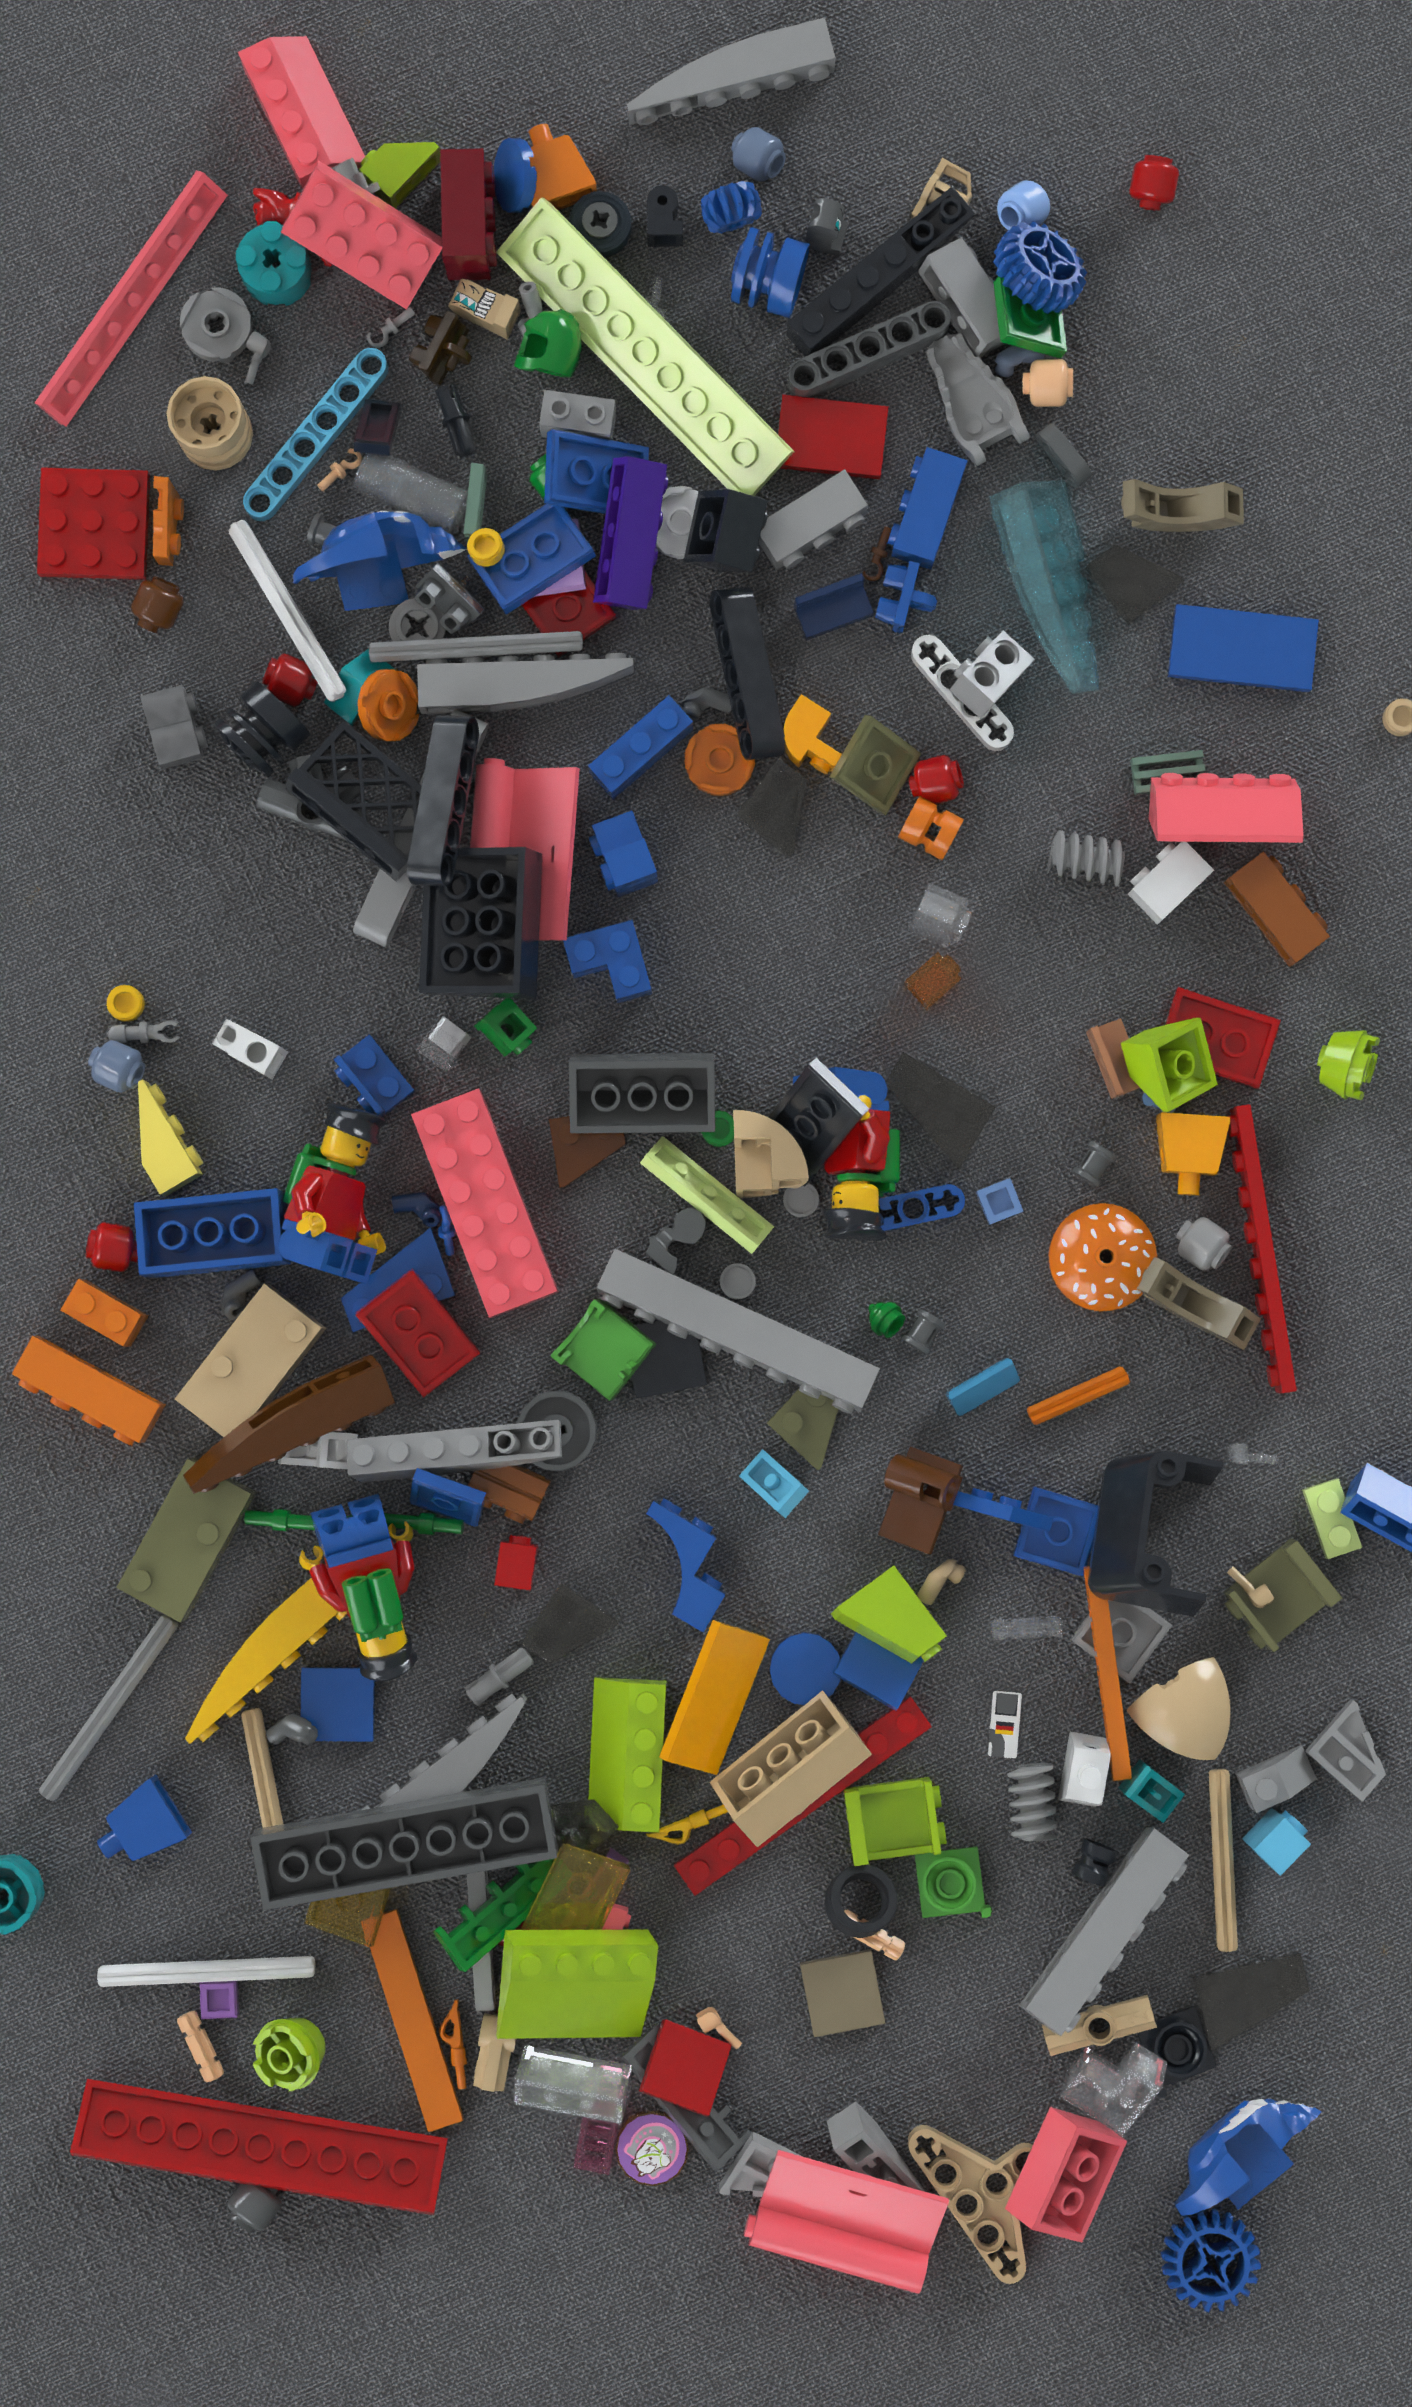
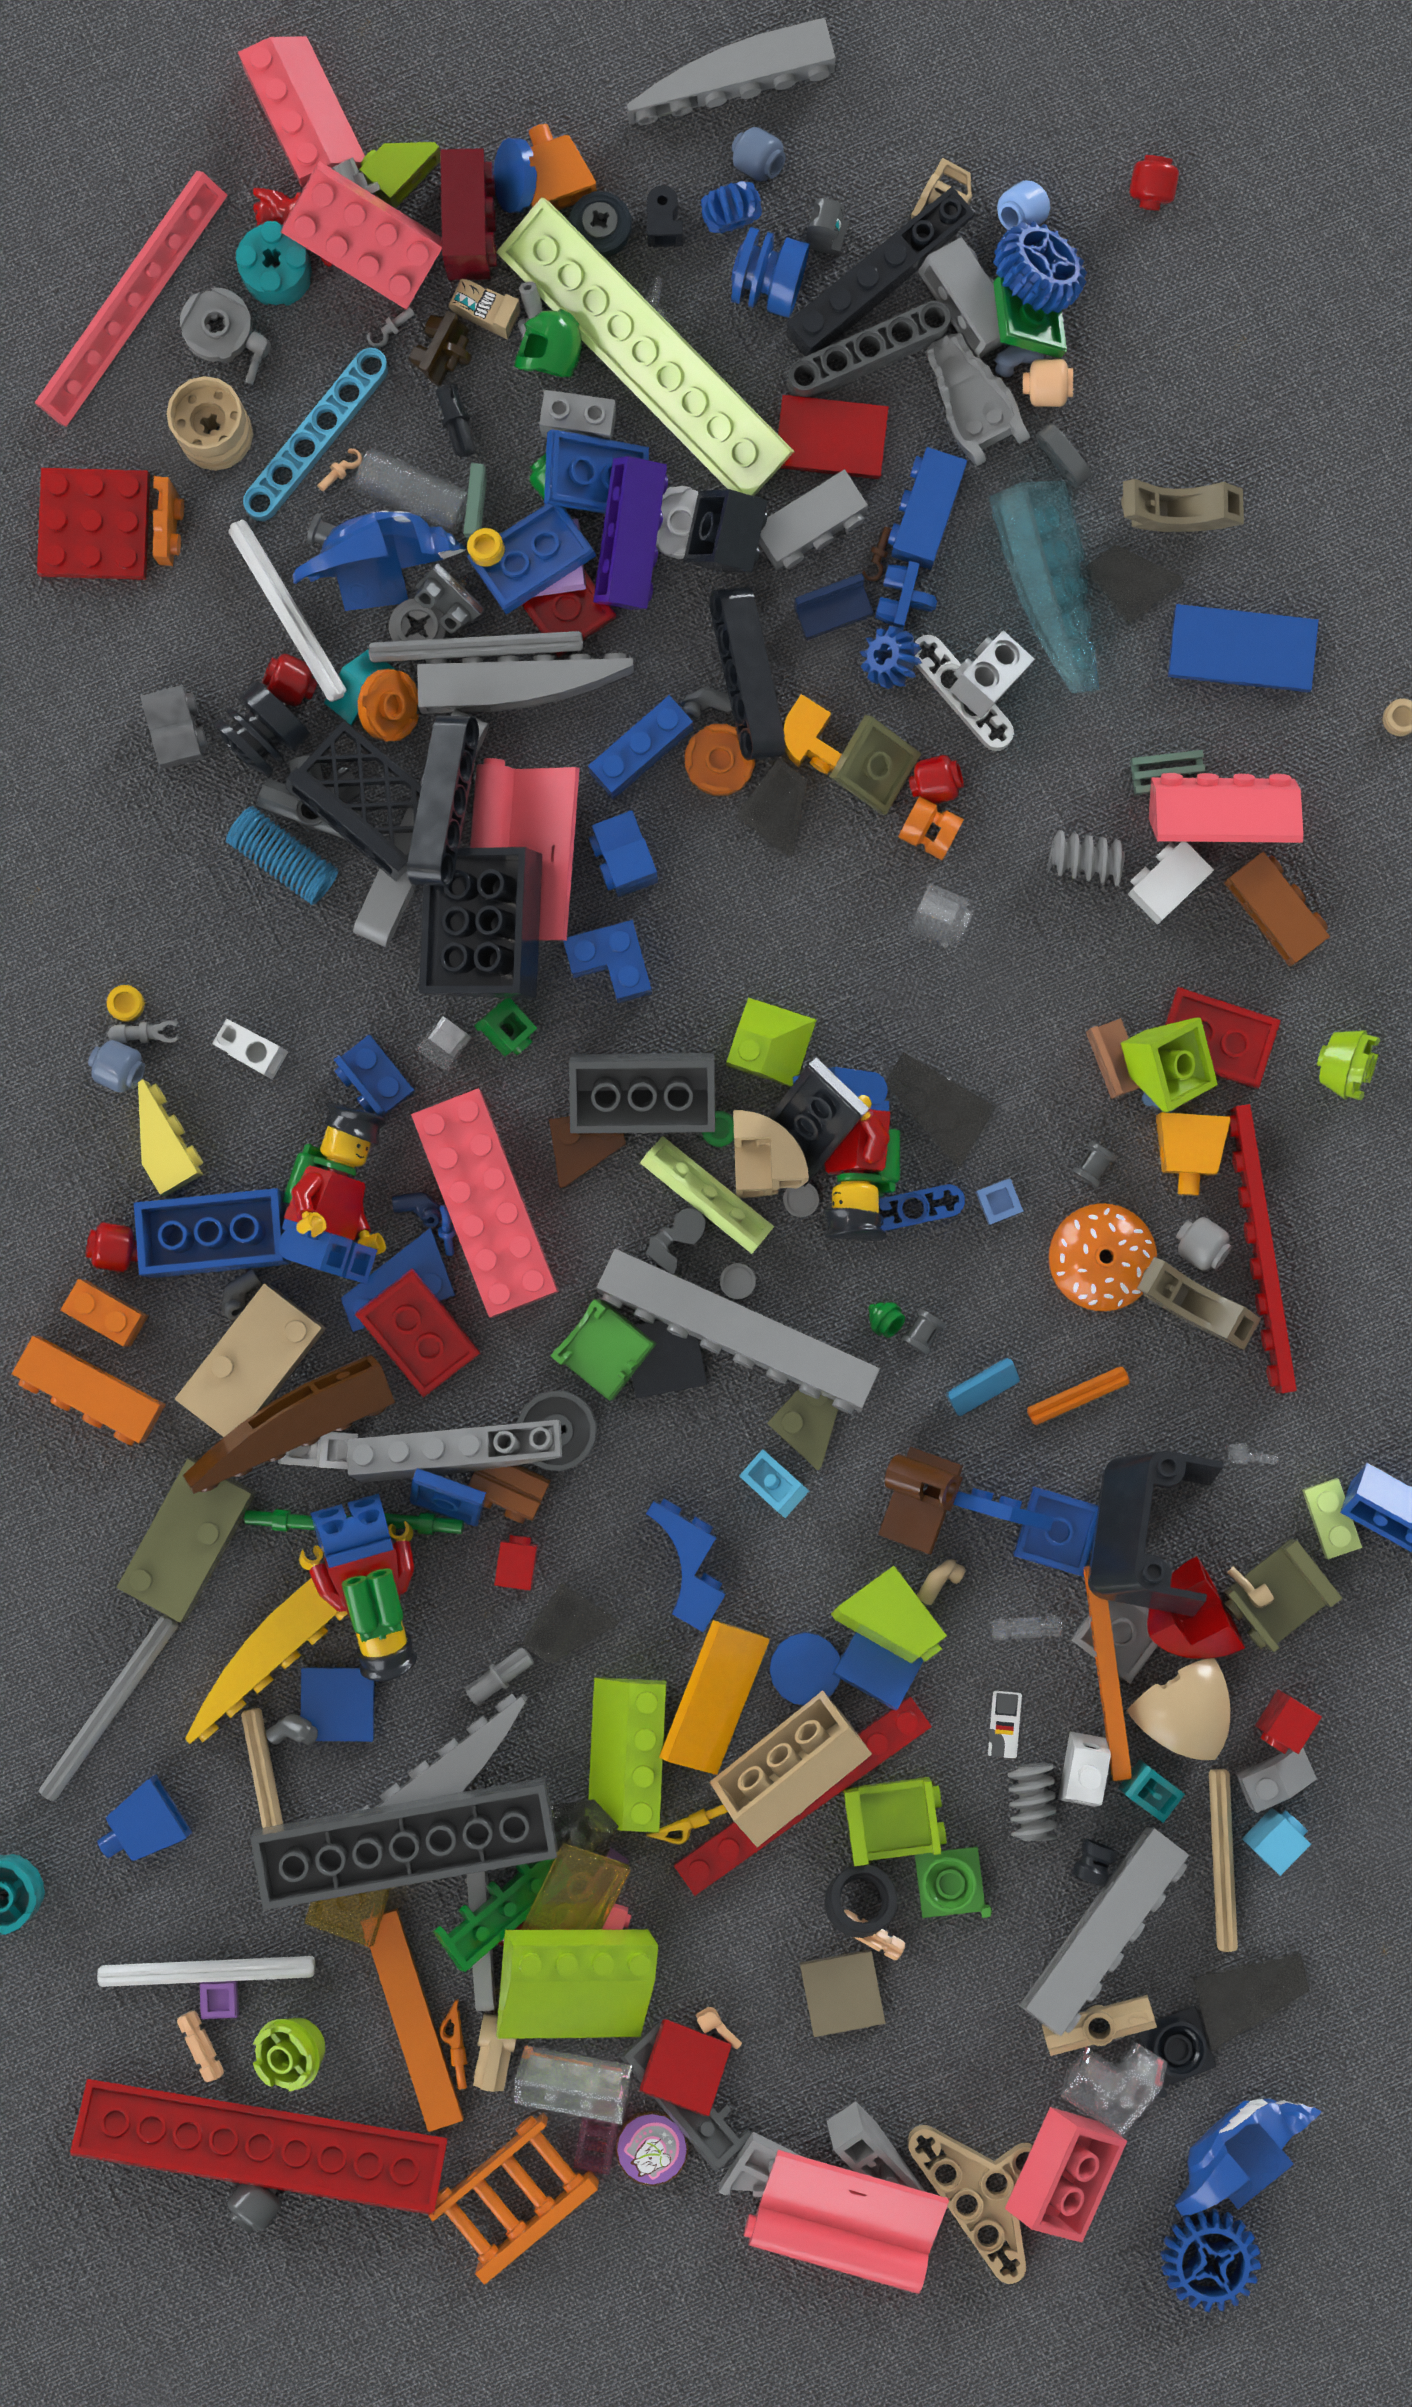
reddish brown head [130,576,184,633] -> none
black tile [354,399,401,456] -> none
clear orange brick [903,952,962,1011] -> none
light grey wing [1305,1699,1386,1802] -> none
none -> dark azure piece [226,806,338,905]
none -> orange fence [428,2112,599,2285]
none -> lime slope [726,997,816,1087]
none -> blue gear [860,626,922,689]
none -> red brick [1147,1556,1245,1659]
none -> red brick [1255,1689,1322,1754]

